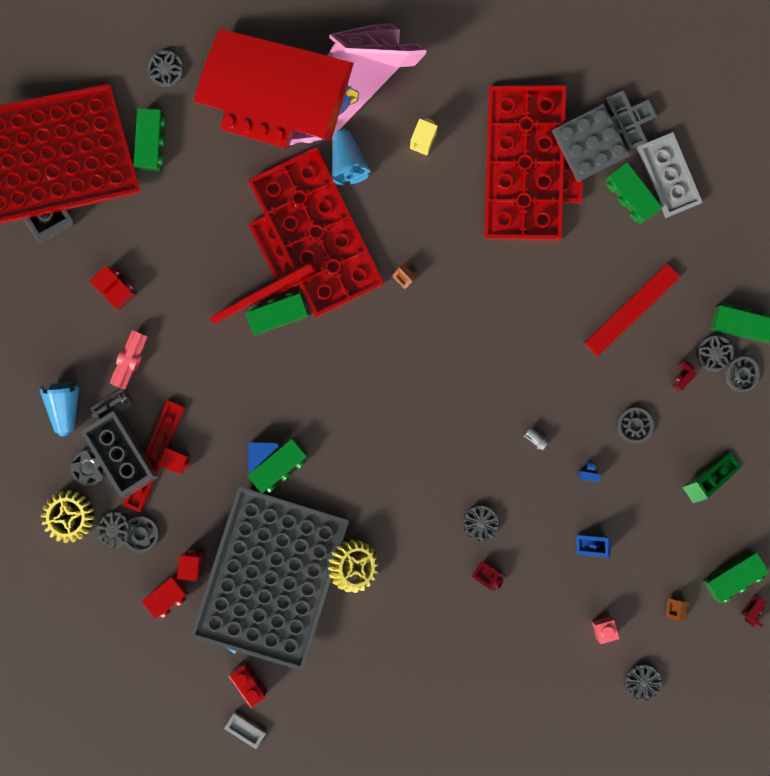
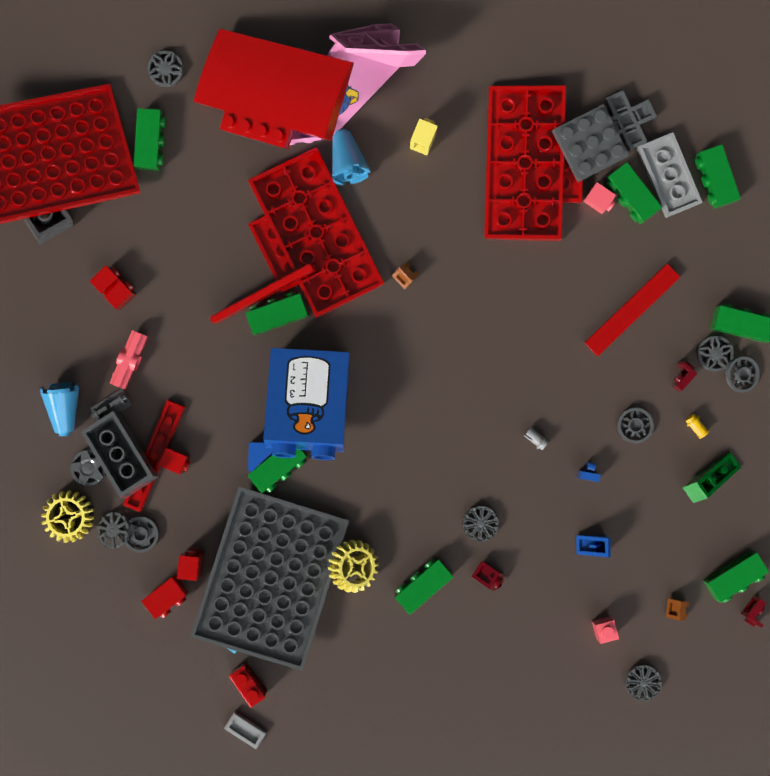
none -> blue brick [263,348,350,460]
none -> green brick [394,557,453,615]
none -> coral brick [583,182,616,214]
none -> yellow pin [685,414,709,439]
none -> green brick [695,145,741,209]

